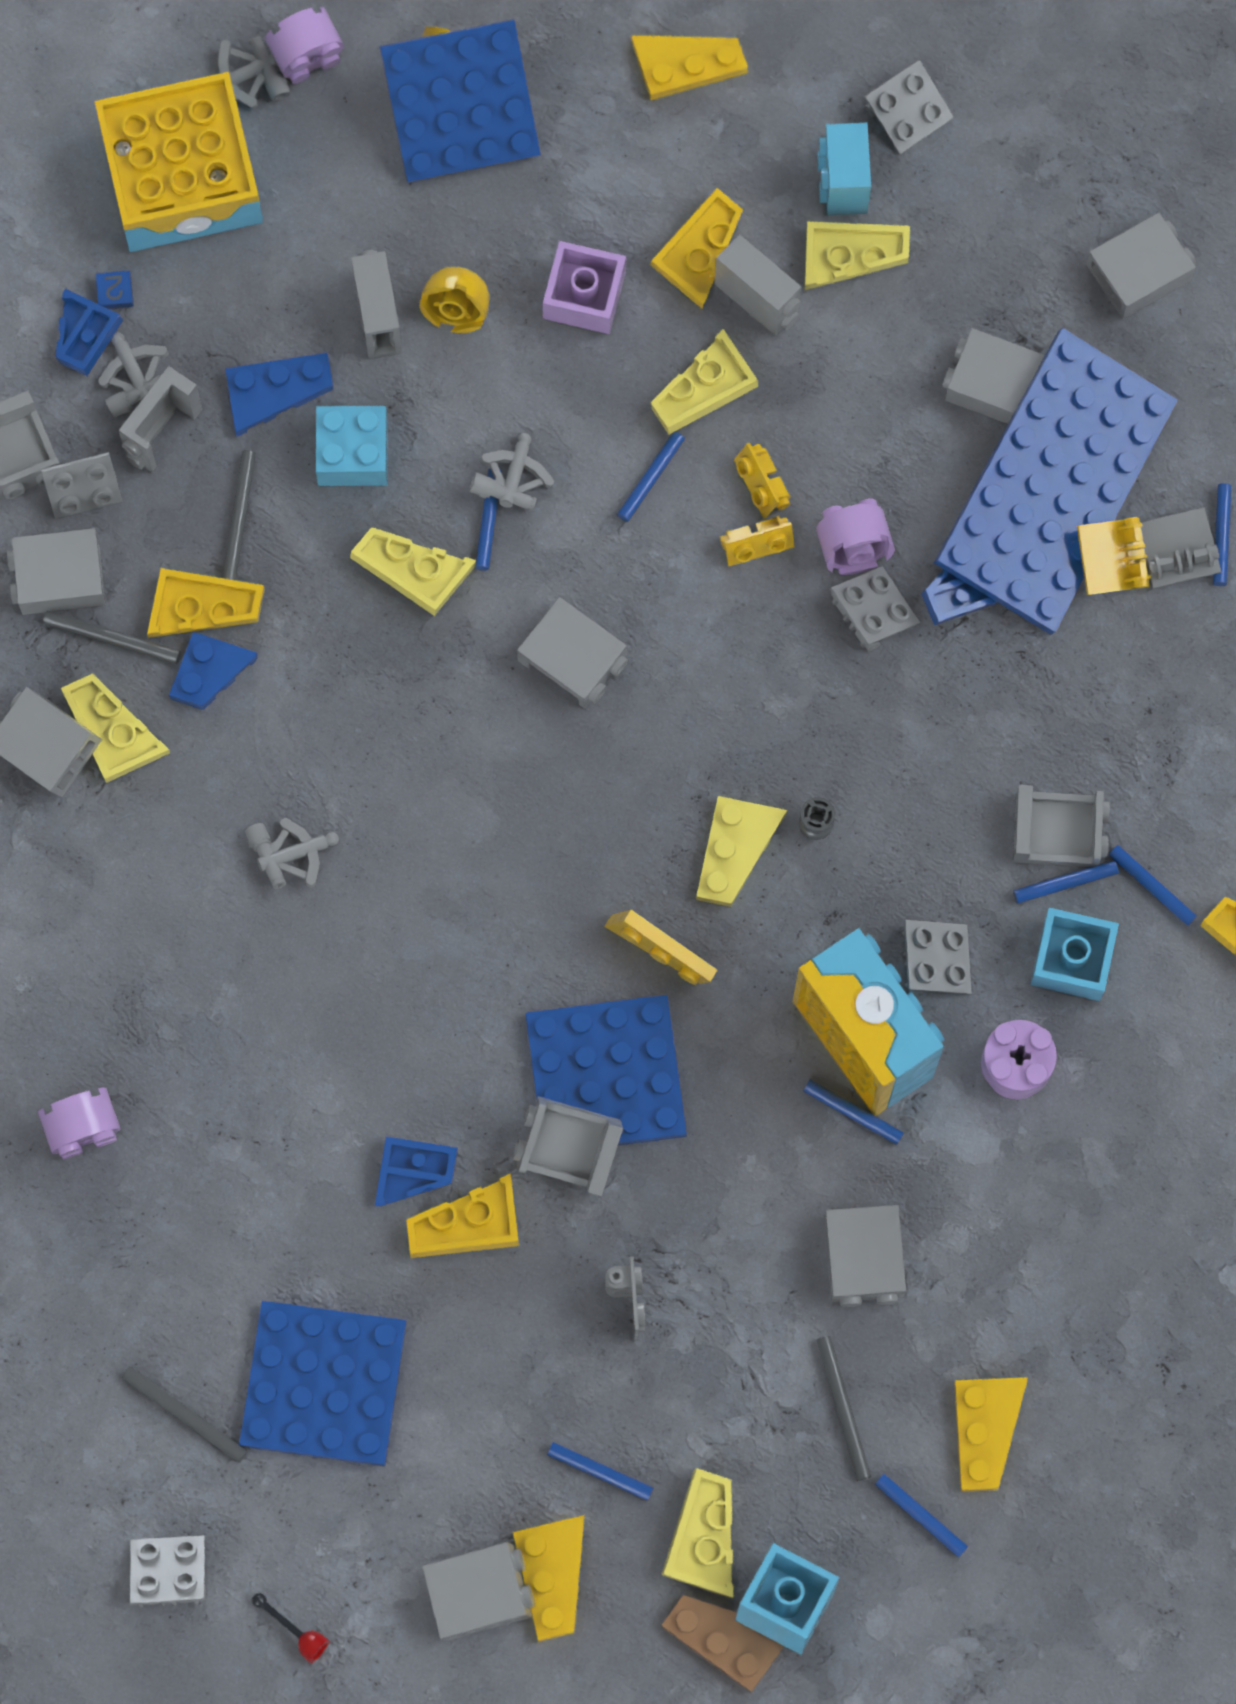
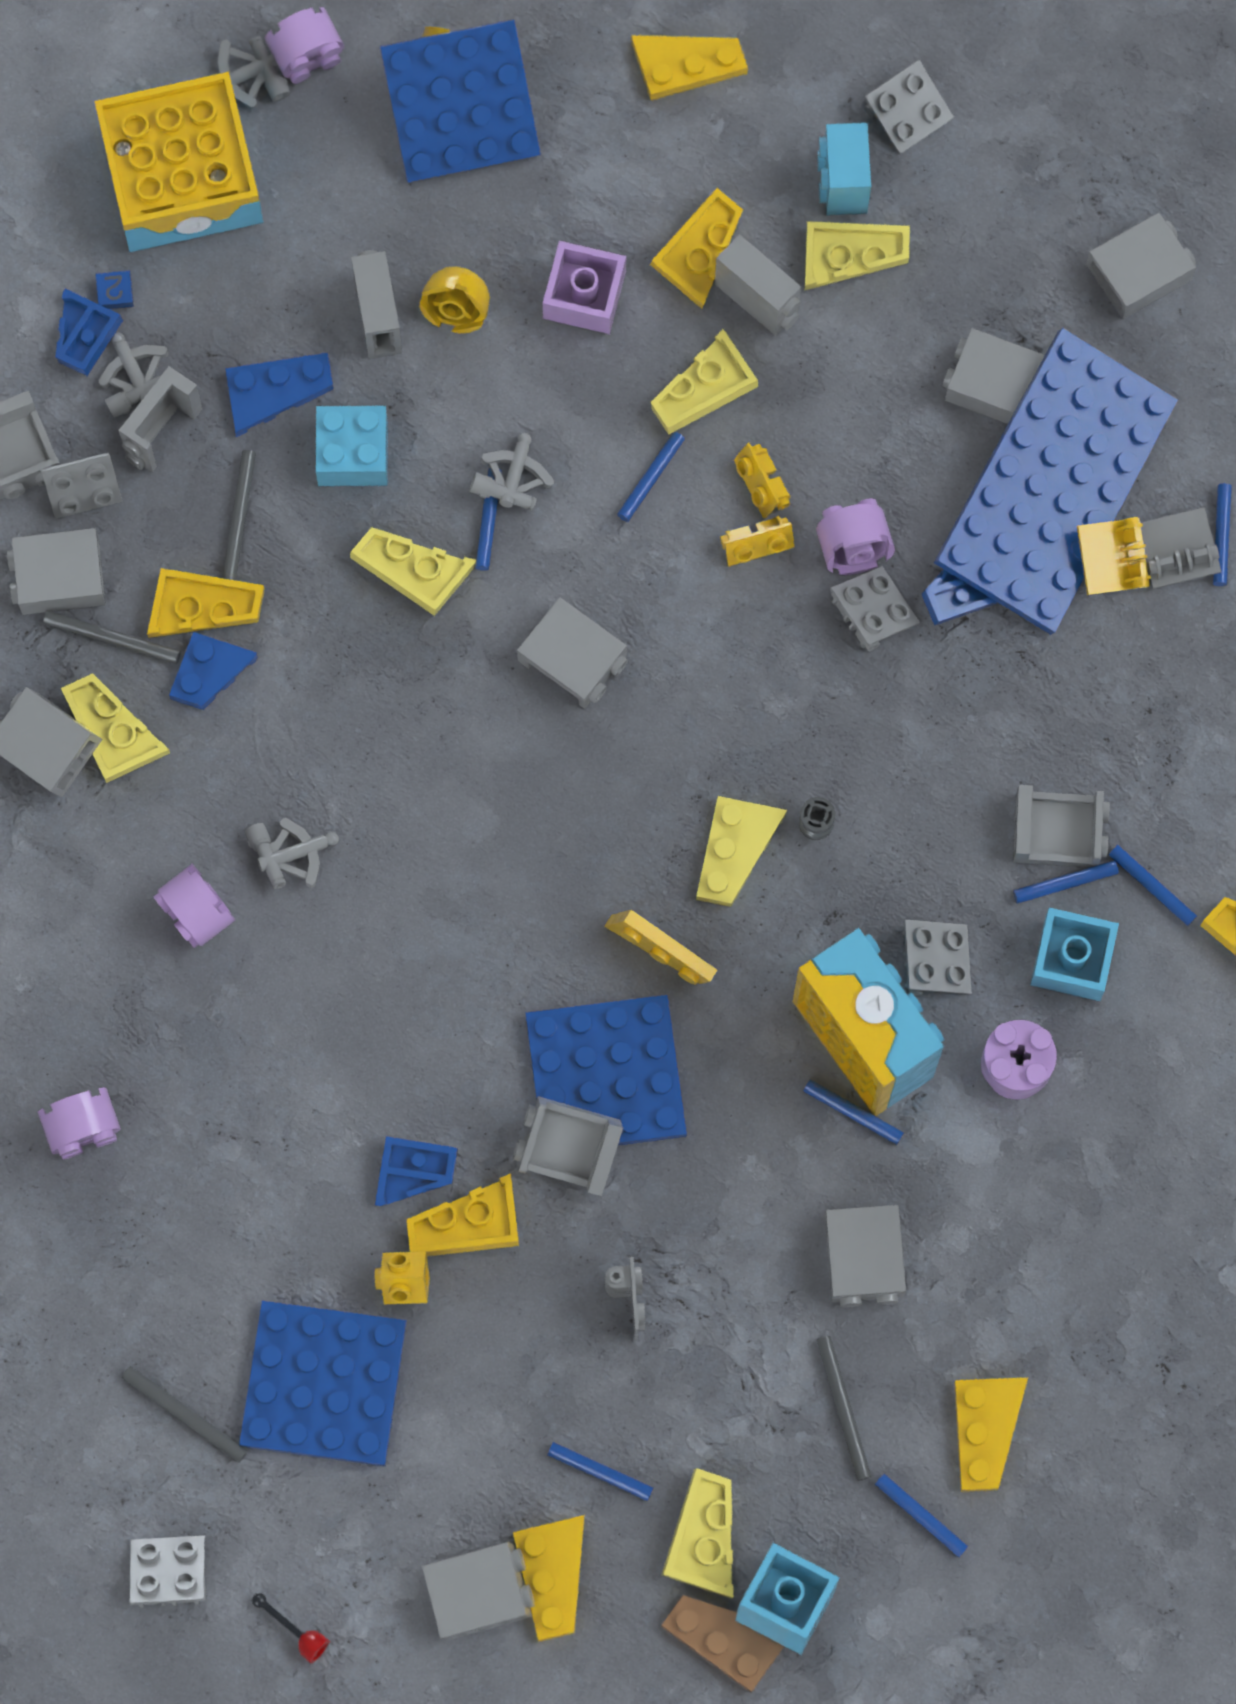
none -> lavender brick [153,864,235,948]
none -> yellow brick [375,1251,430,1305]

